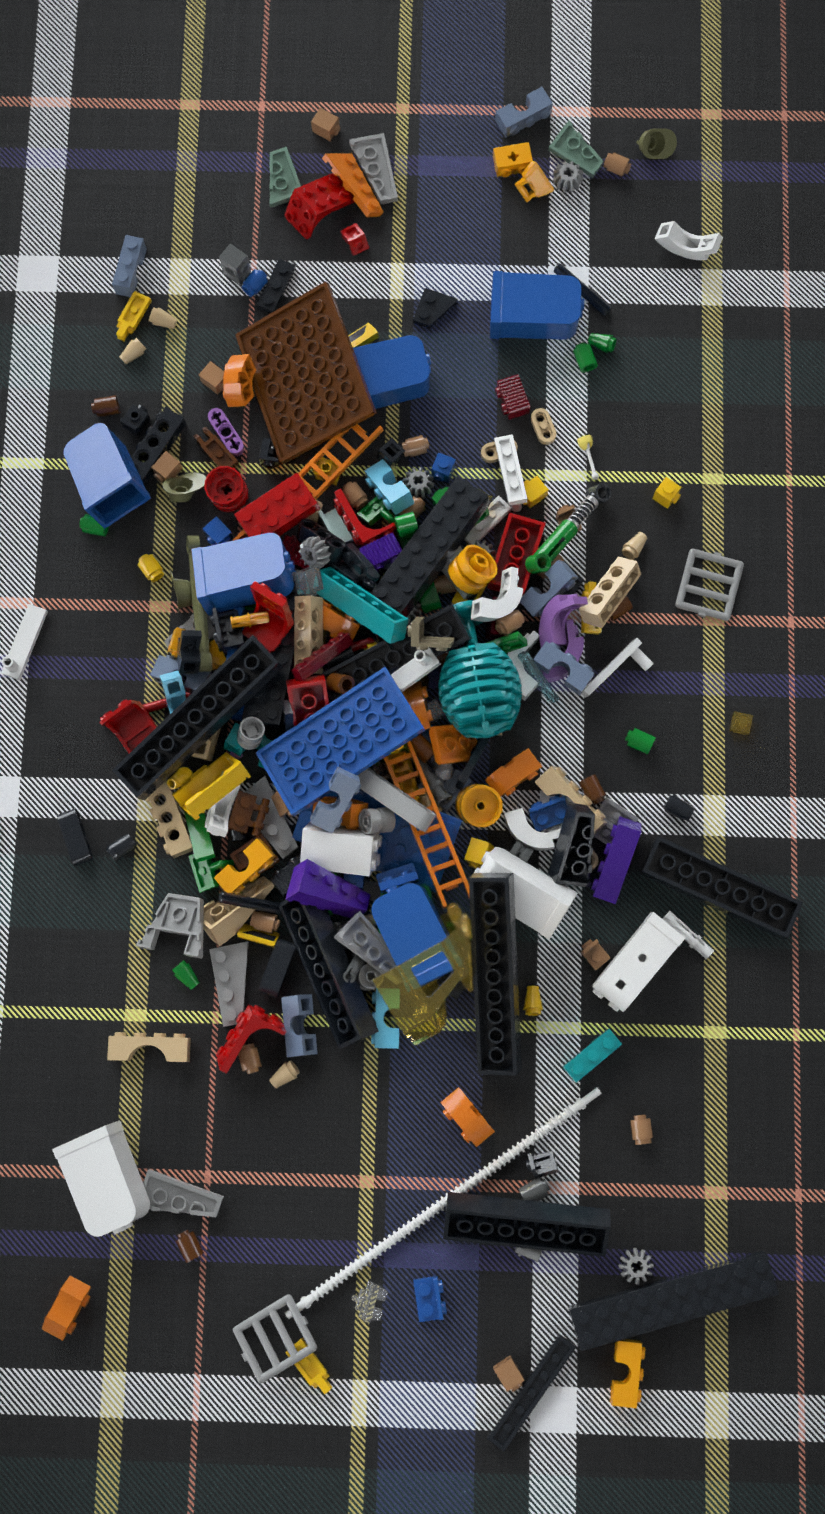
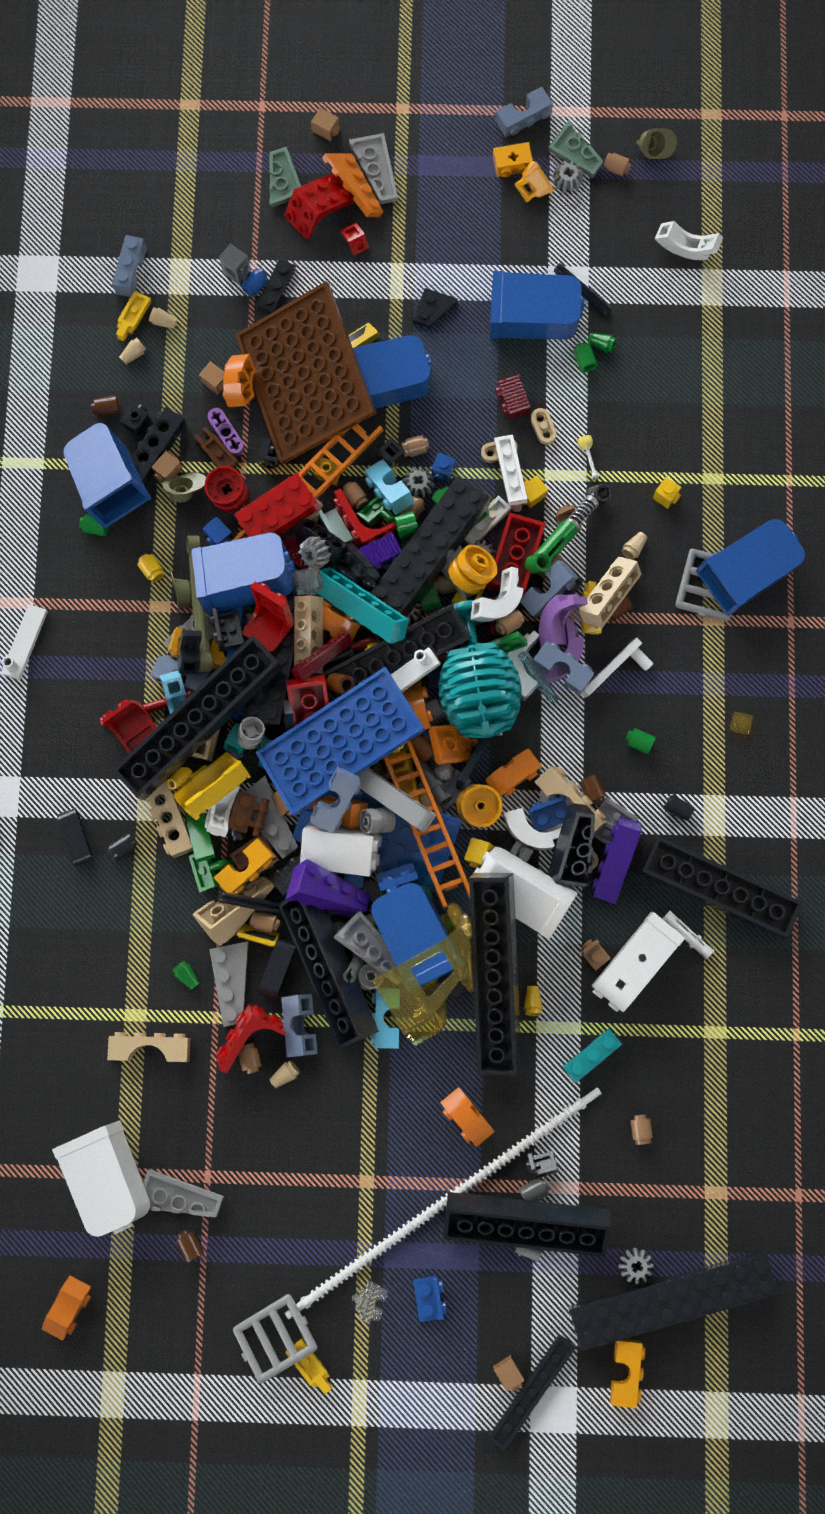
light grey wing [136,893,204,959] -> none
light orange axle [230,611,269,629] -> none
dark tan bracket [408,617,454,651] -> none
none -> blue piece [696,519,805,616]

